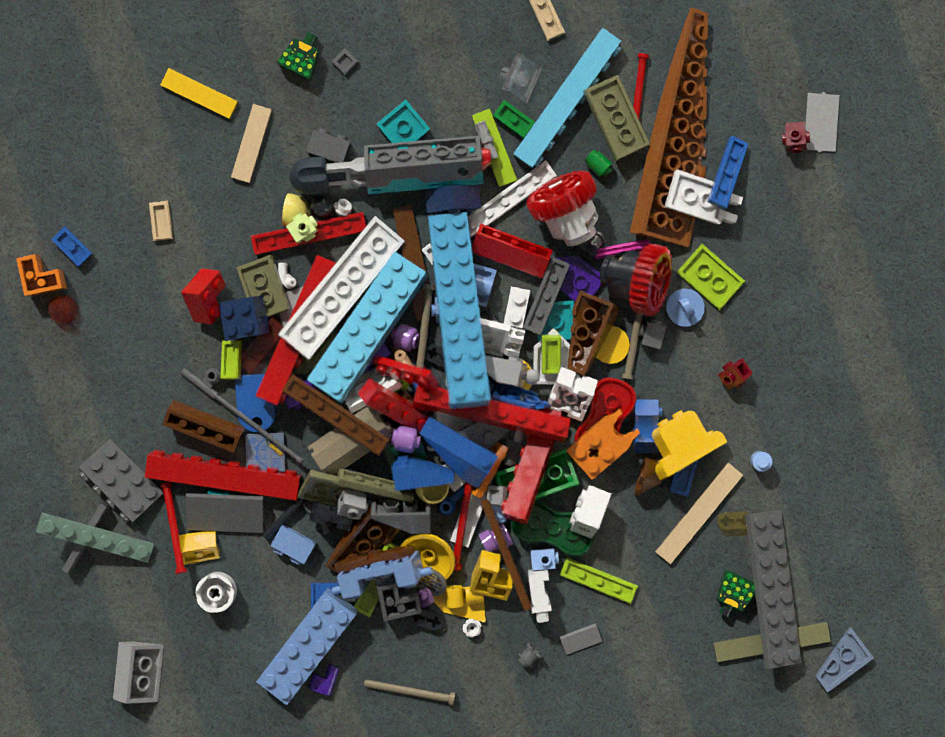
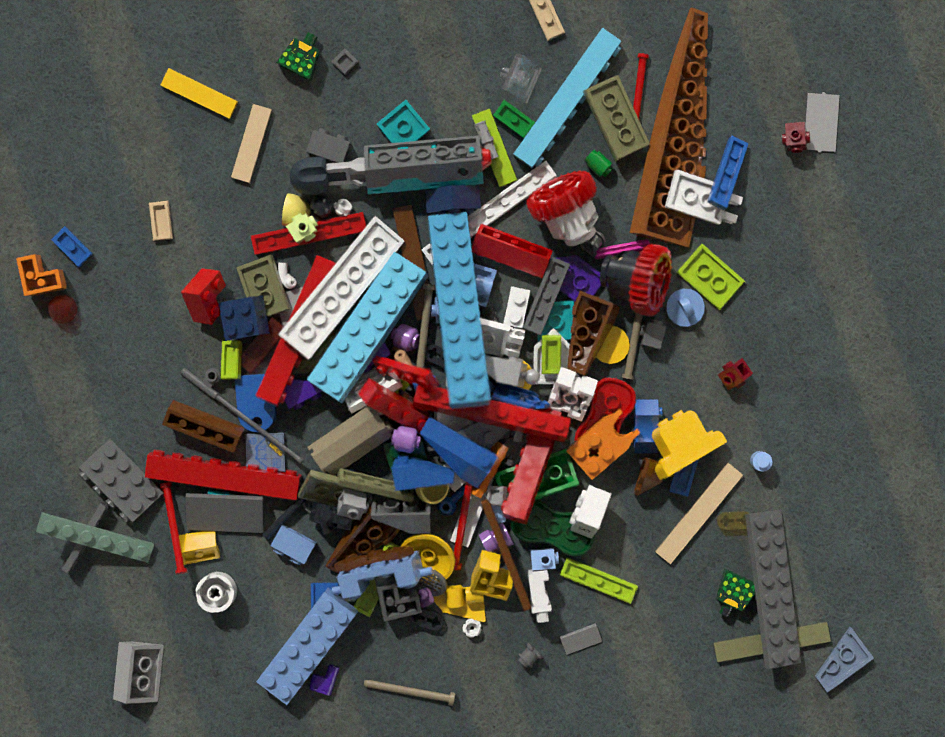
reddish brown tile [282,375,390,456] -> none

